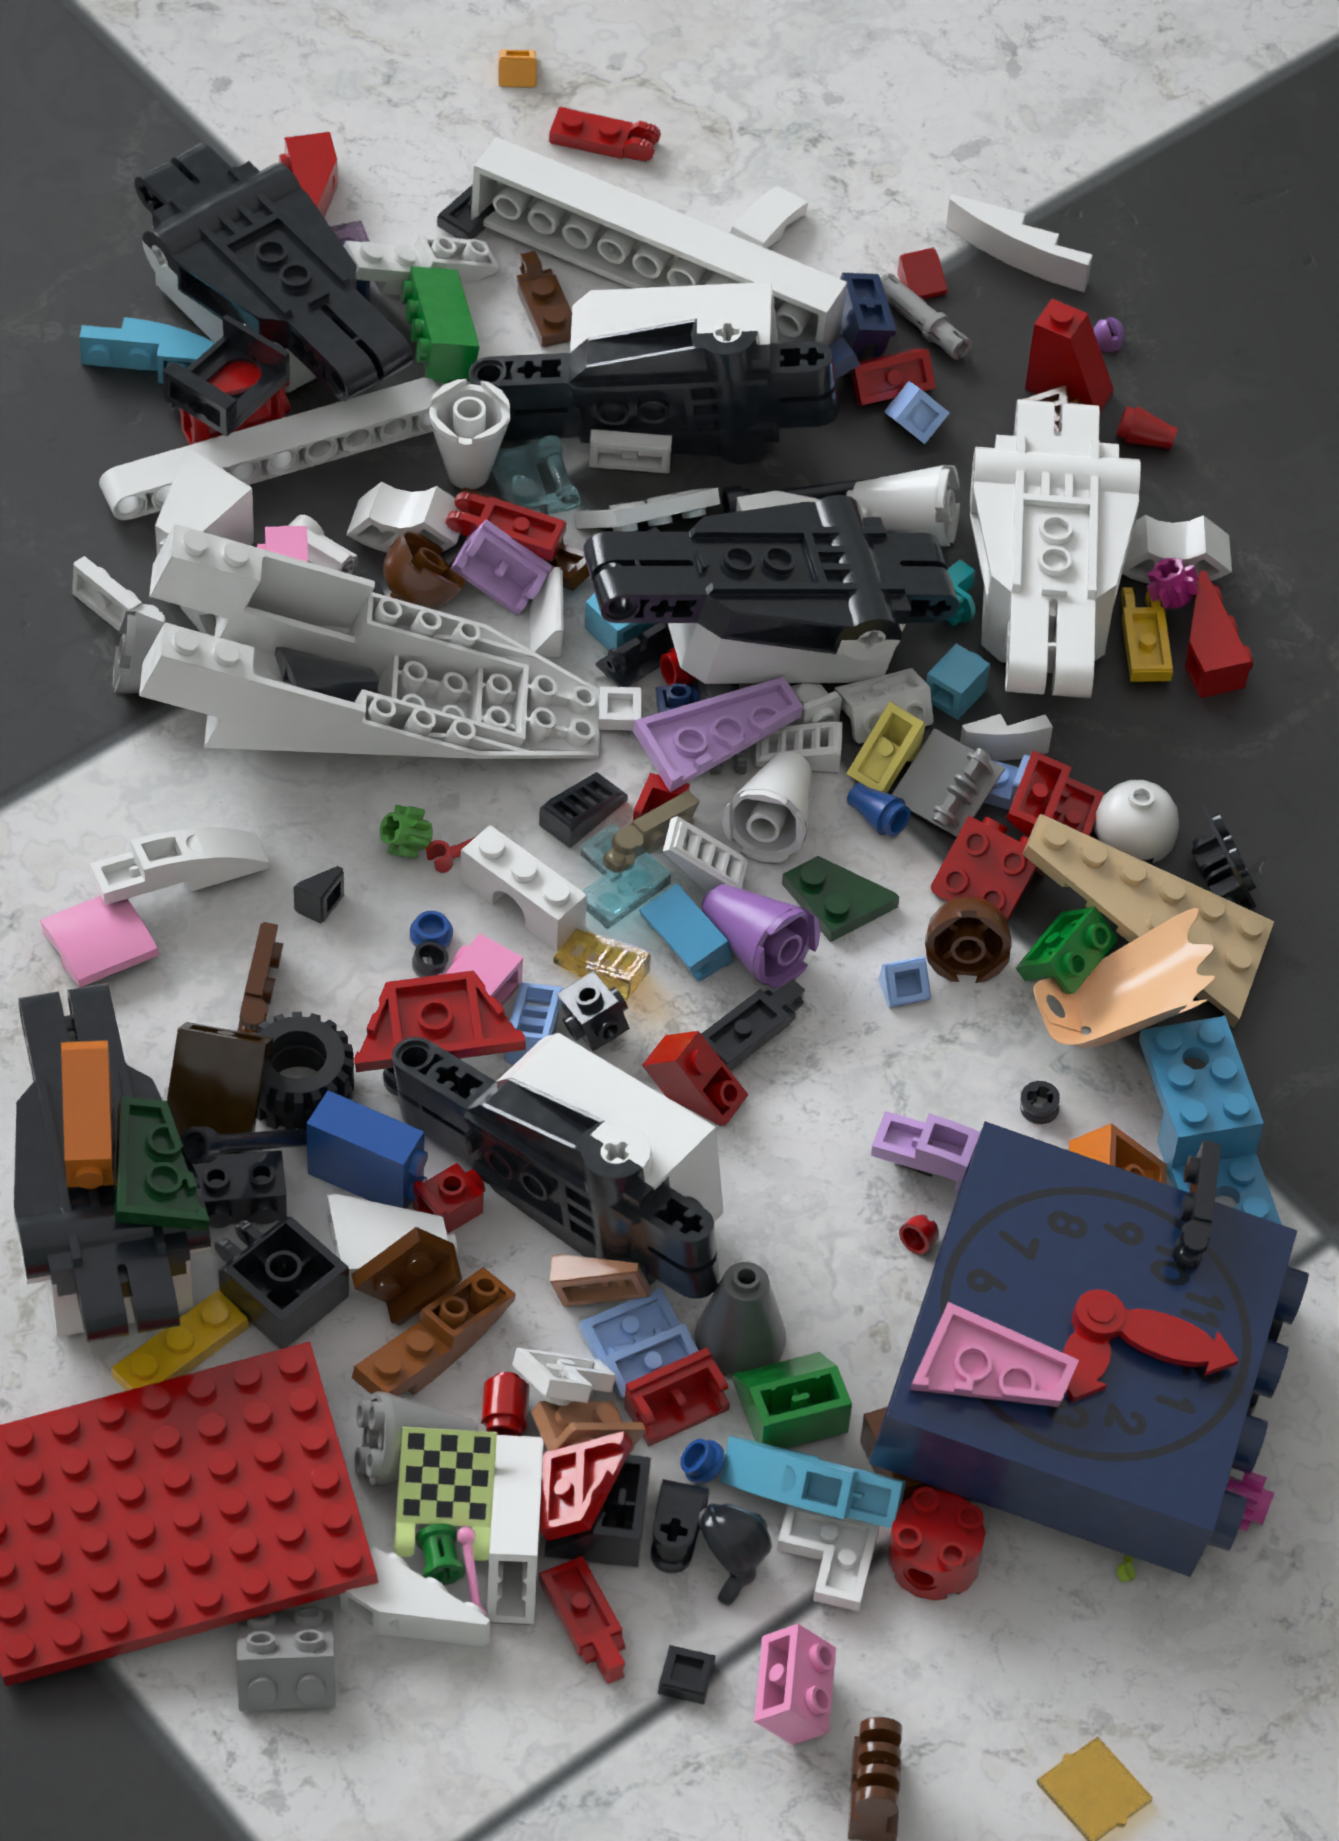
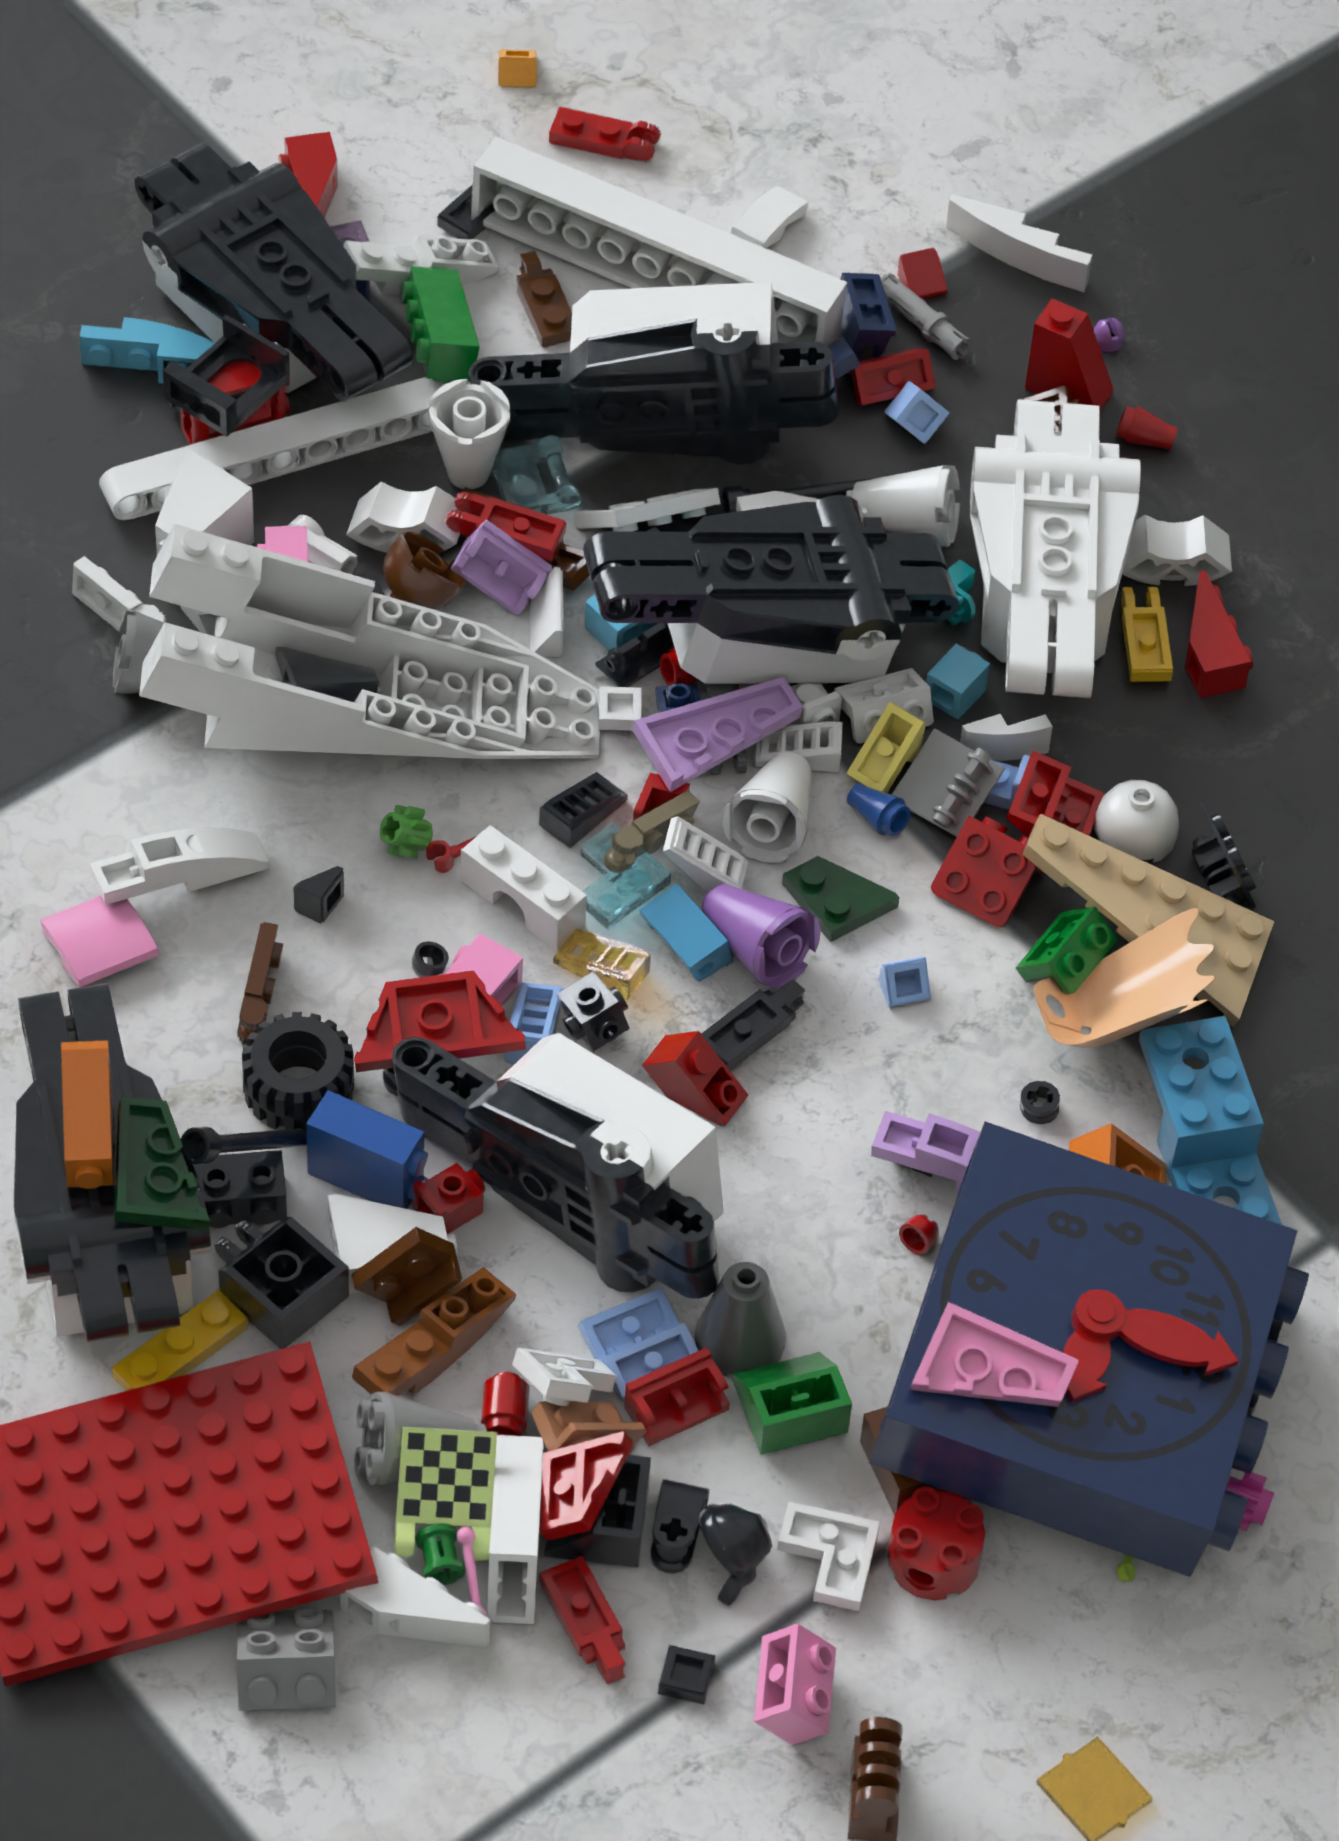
dark brown panel [167,1022,274,1154] -> none
blue plate [410,911,453,948] -> none
nougat slope [550,1254,651,1307] -> none
white tile [589,429,672,473] -> none
blue plate [680,1439,724,1485] -> none
medium azure slope [720,1435,906,1528] -> none
reddish brown cylinder [925,896,1012,983] -> none
dark pink gear [1147,558,1199,608] -> none
black hinge [1173,1140,1221,1271] -> none

